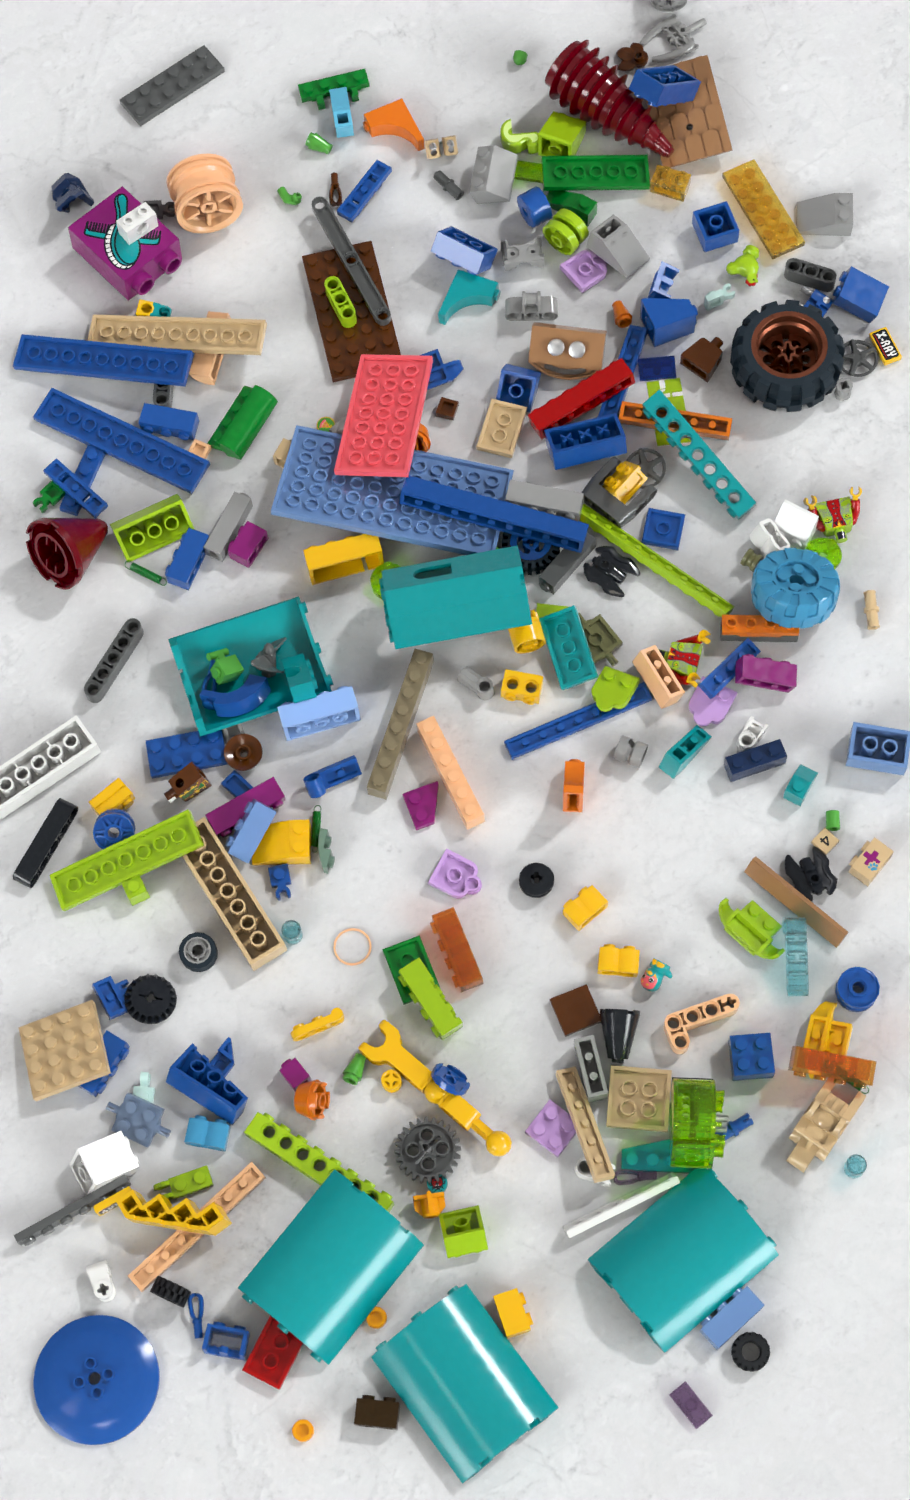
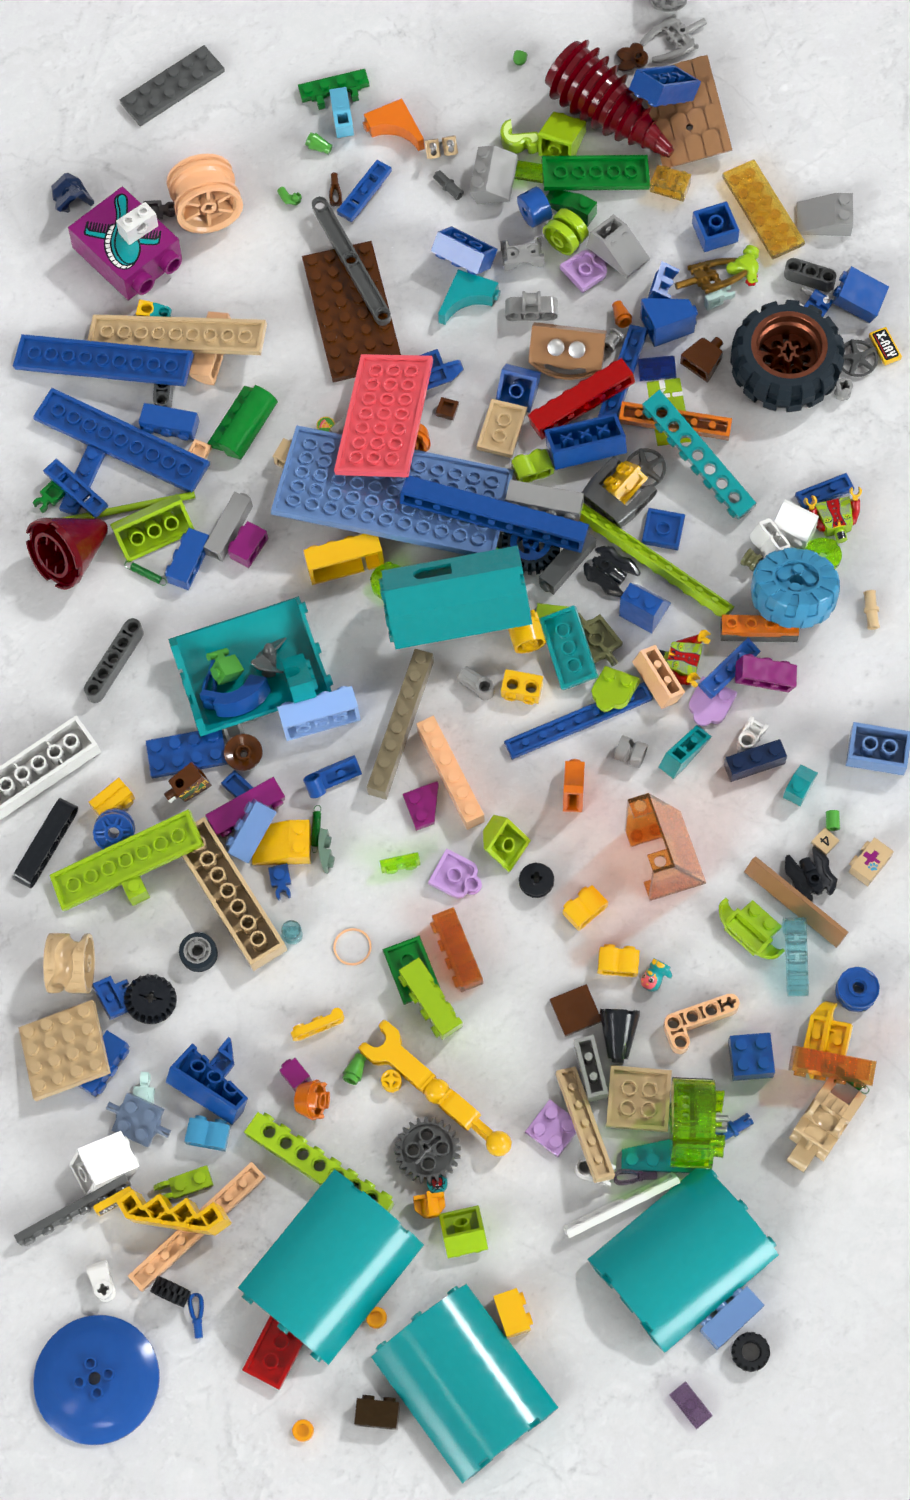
blue window [202,1322,250,1361] -> none
lime beam [324,276,357,328] -> none
blue tile [431,1063,470,1096] -> none
clear light blue wheel [844,1154,867,1179] -> none
none -> tan piece [43,933,95,994]
none -> lime piece [62,491,196,519]
none -> clear neon green plate [379,852,420,874]
none -> lime slope [483,815,531,872]
none -> lime brick [511,449,554,483]
none -> light grey bush [605,328,624,353]
none -> blue slope [619,583,671,634]
none -> clear orange windscreen [625,793,706,901]
none -> pearl gold bar [675,258,747,294]
none -> blue tile [795,473,854,509]

